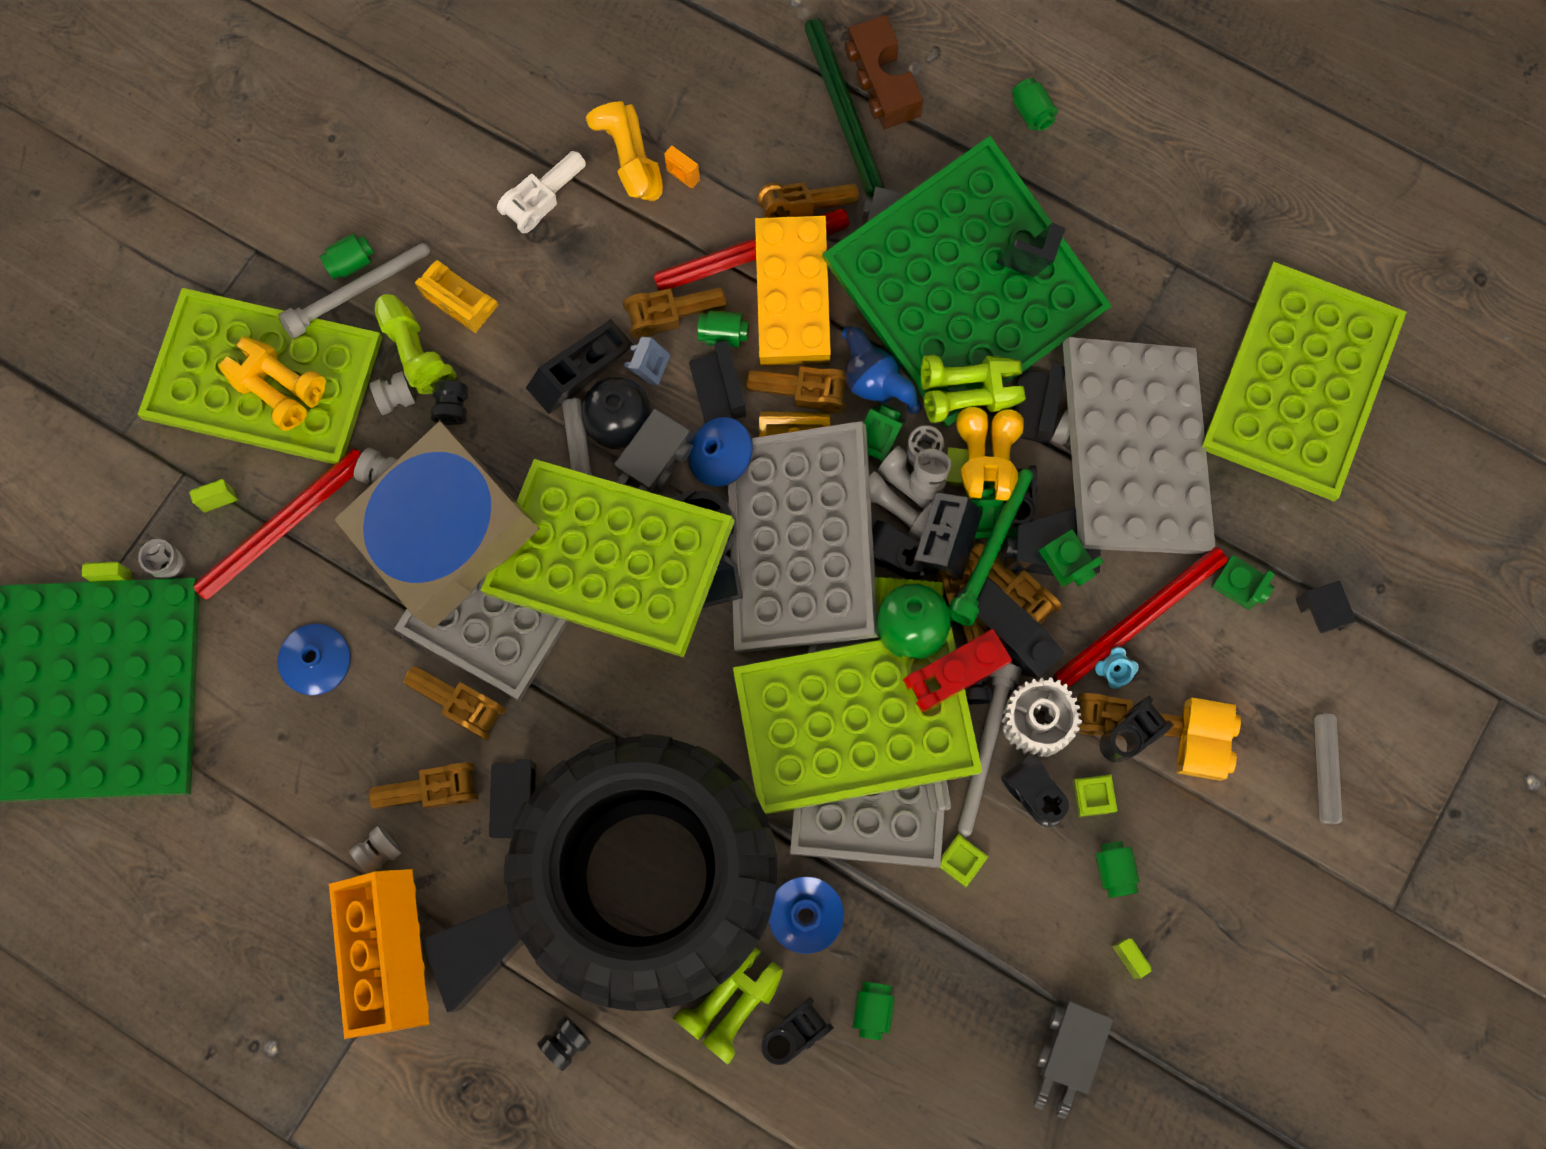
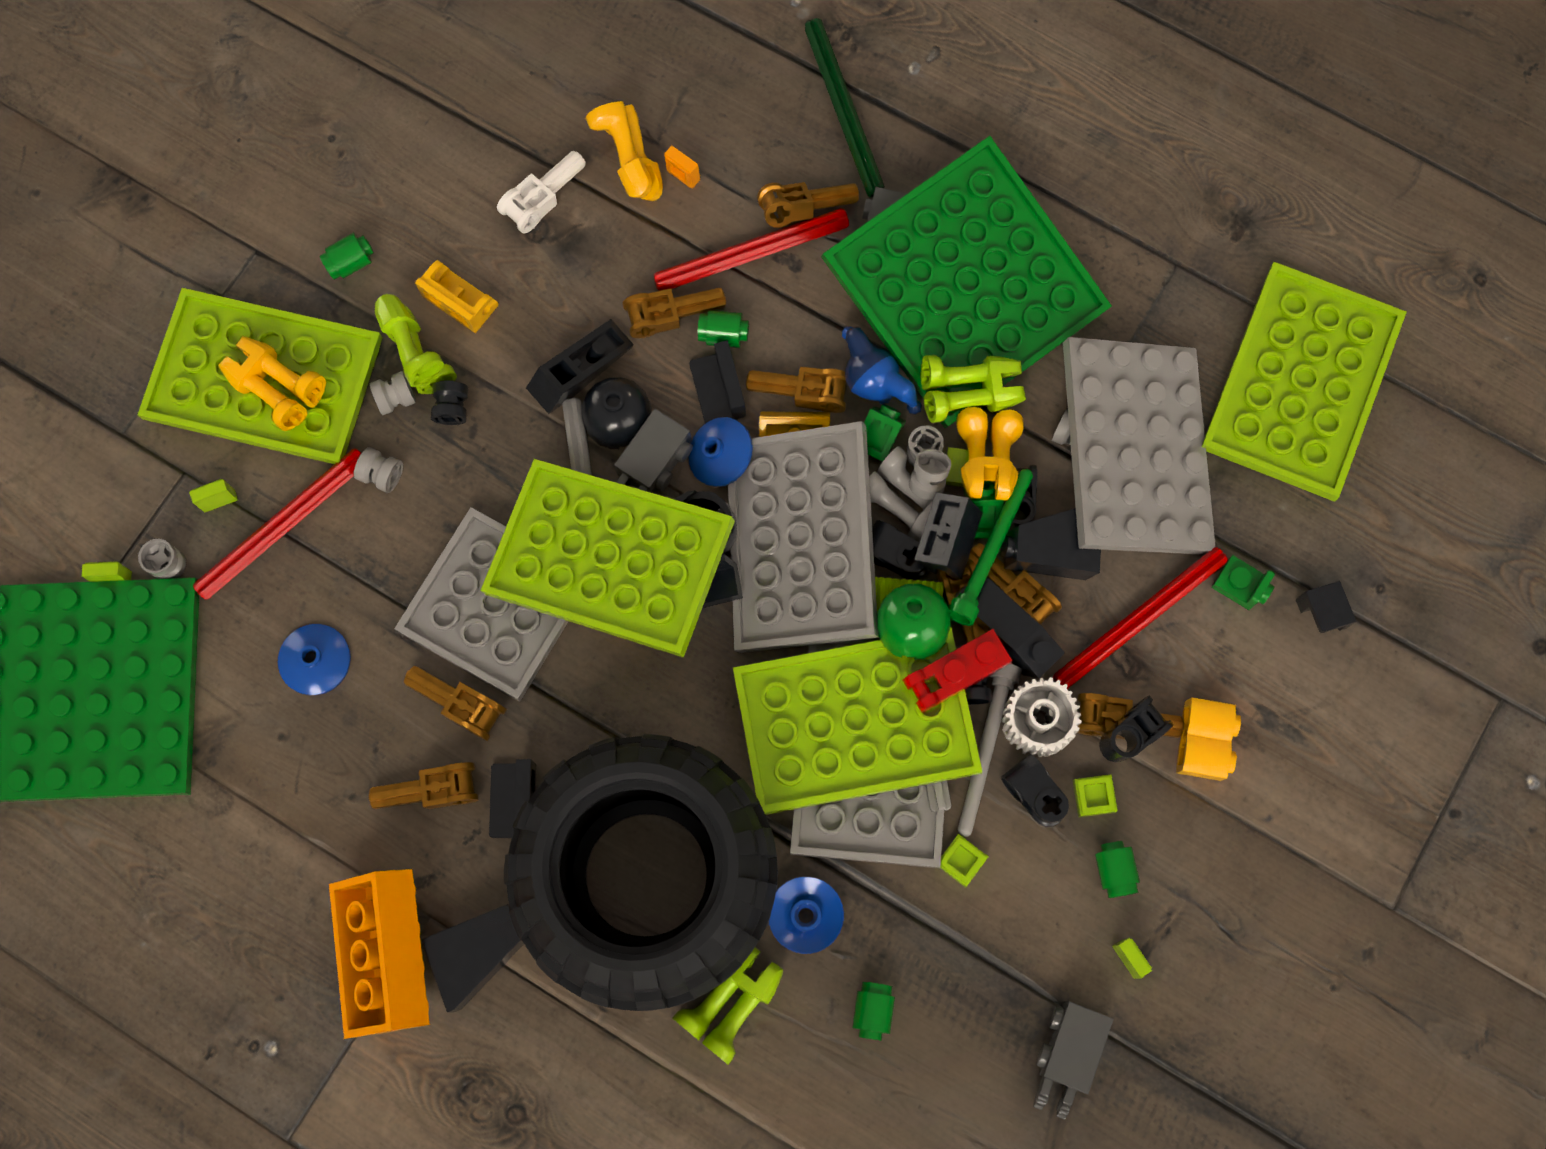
light grey piece [278,243,430,339] -> none
tile [334,421,540,629] -> none
light grey wheel [349,825,402,874] -> none
black wheel [537,1015,591,1071] -> none
sand blue tile [624,337,671,385] -> none
yellow brick [755,216,831,366] -> none
black piece [761,997,834,1065] -> none
reddish brown arch [844,15,923,130] -> none
black panel [996,223,1065,278] -> none
green brick [1011,78,1058,131] -> none
black panel [1012,364,1065,444] -> none
green bracket [1039,529,1104,587] -> none
medium azure plate [1095,647,1139,689] -> none
light grey axle [1314,713,1343,824] -> none

